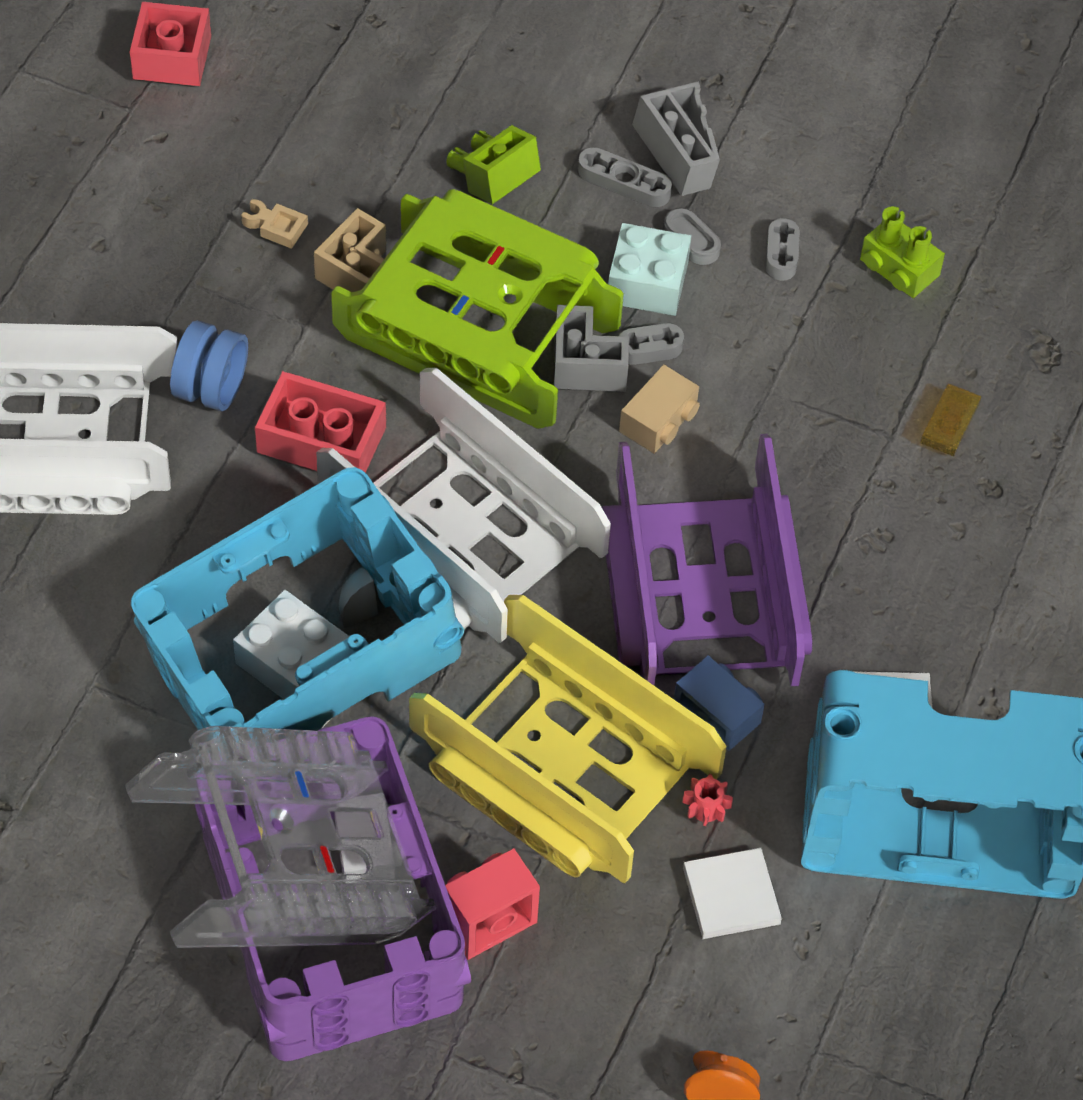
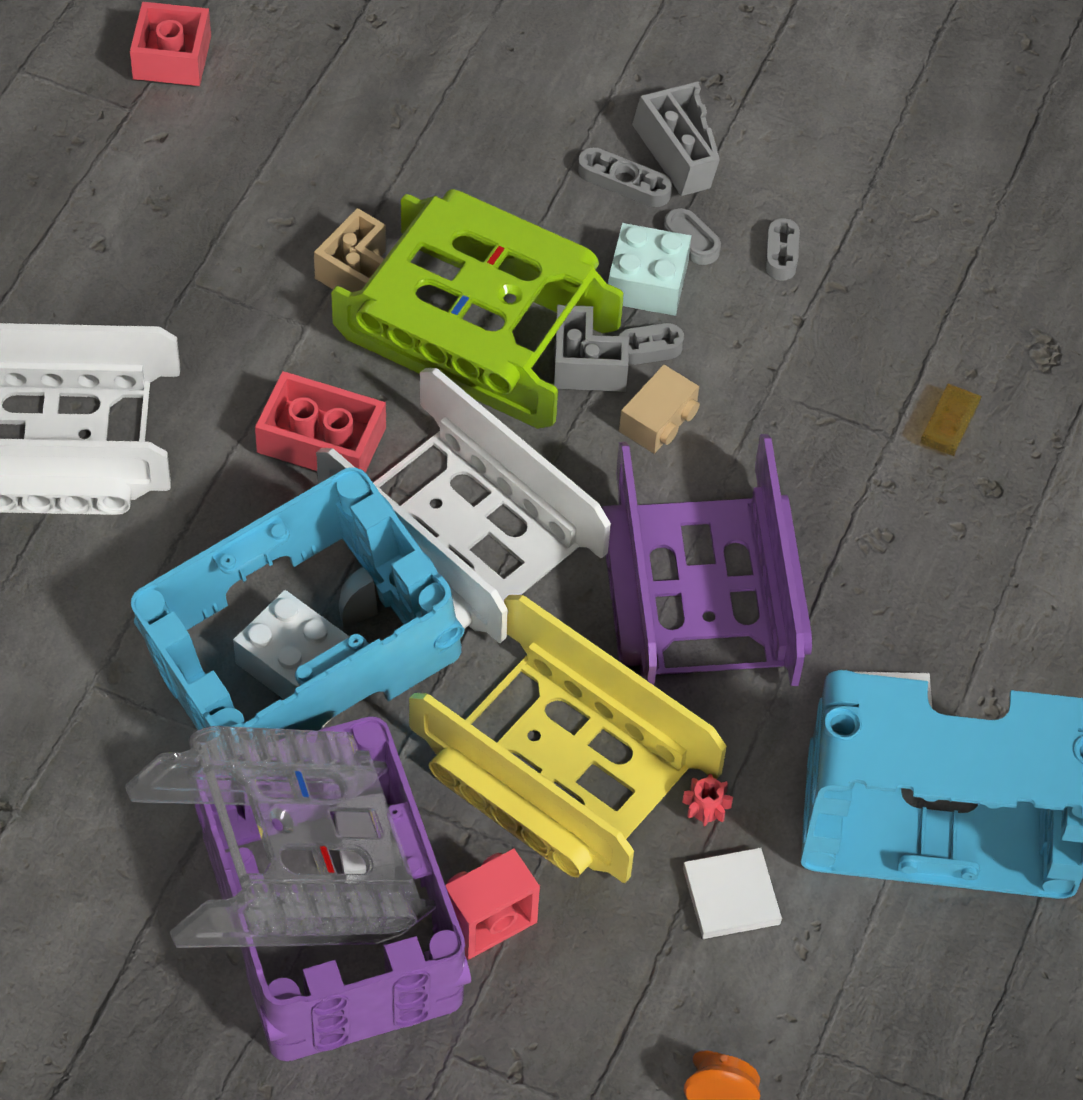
medium blue wheel [170,320,248,411] -> none
tan plate [241,199,308,249] -> none
lime brick [446,125,541,205] -> none
medium blue brick [674,655,764,751] -> none
lime brick [860,206,945,299] -> none

